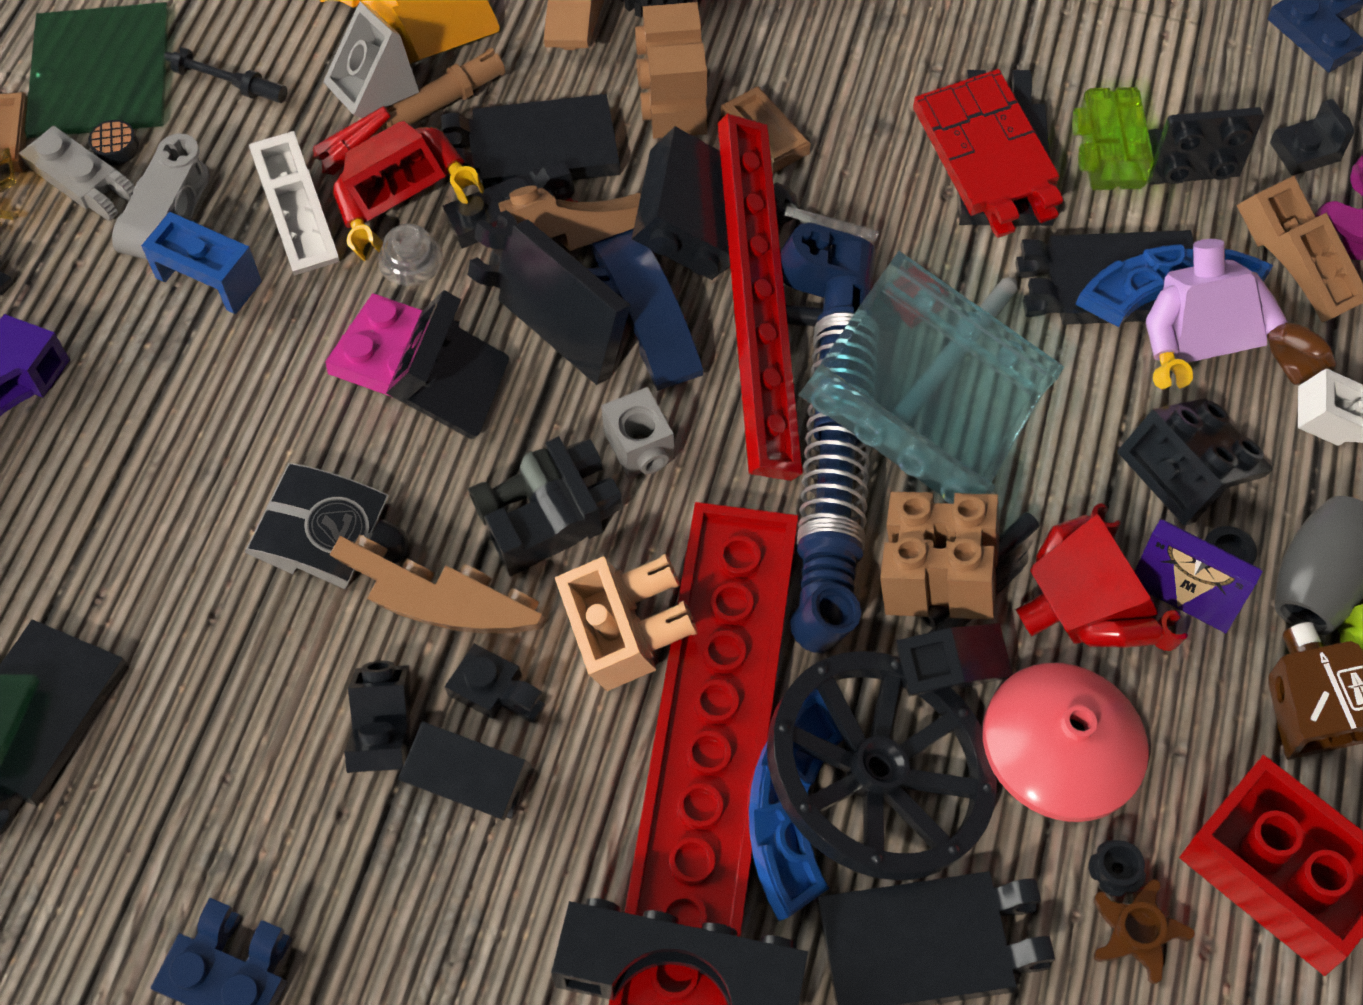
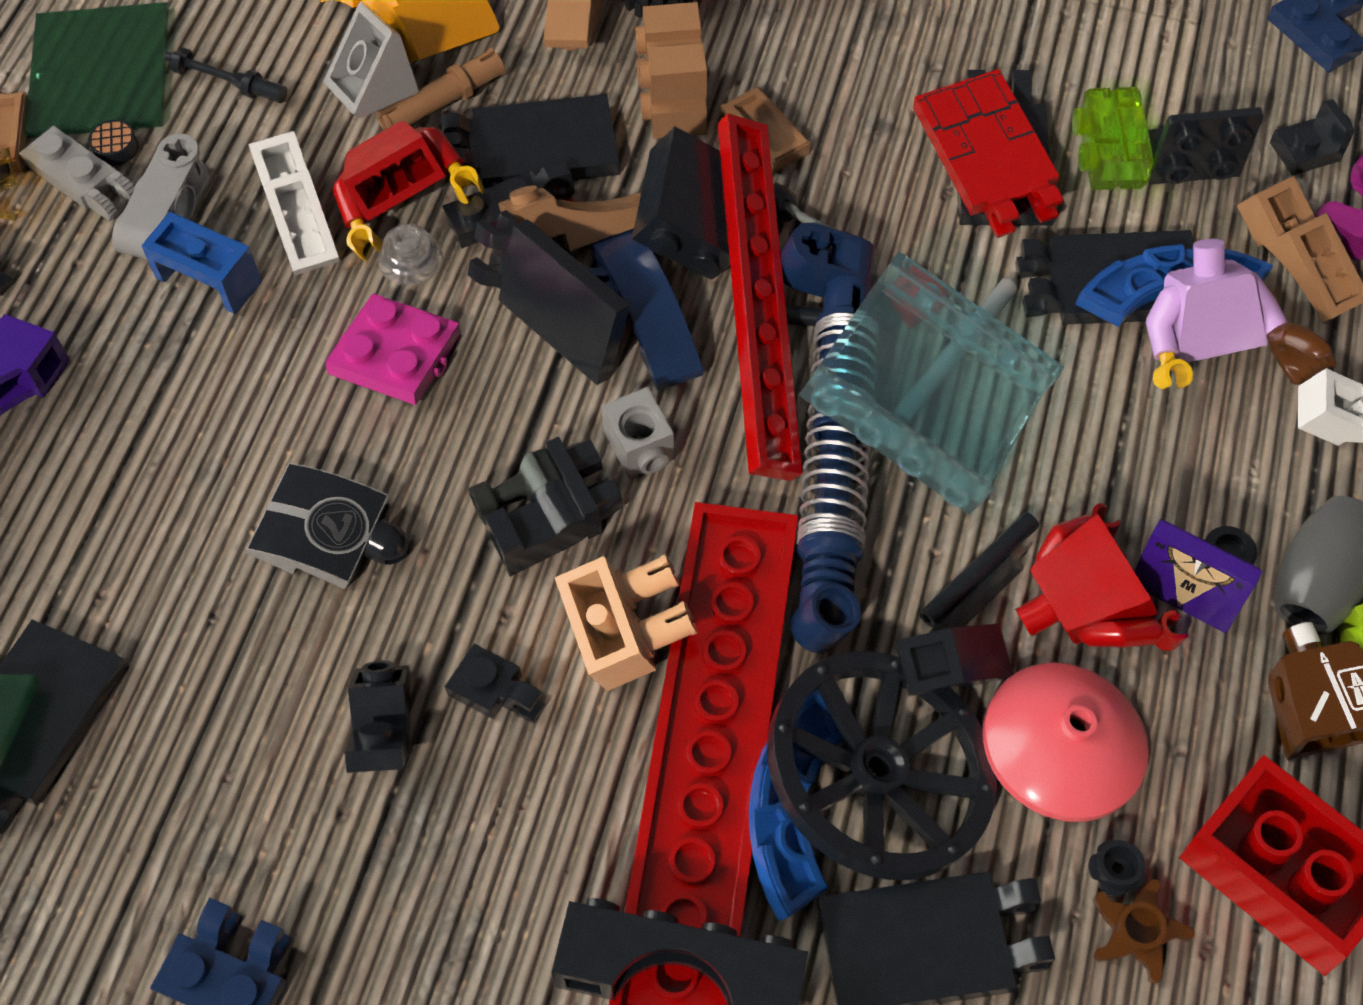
red piece [313,106,391,175] -> none
medium nougat slope [330,535,546,634] -> none
black bracket [386,290,509,439] -> none
black hinge [398,721,535,821] -> none
clear piece [785,206,879,241] -> none
medium nougat brick [880,492,1000,620] -> none
black bracket [1117,398,1273,526] -> none

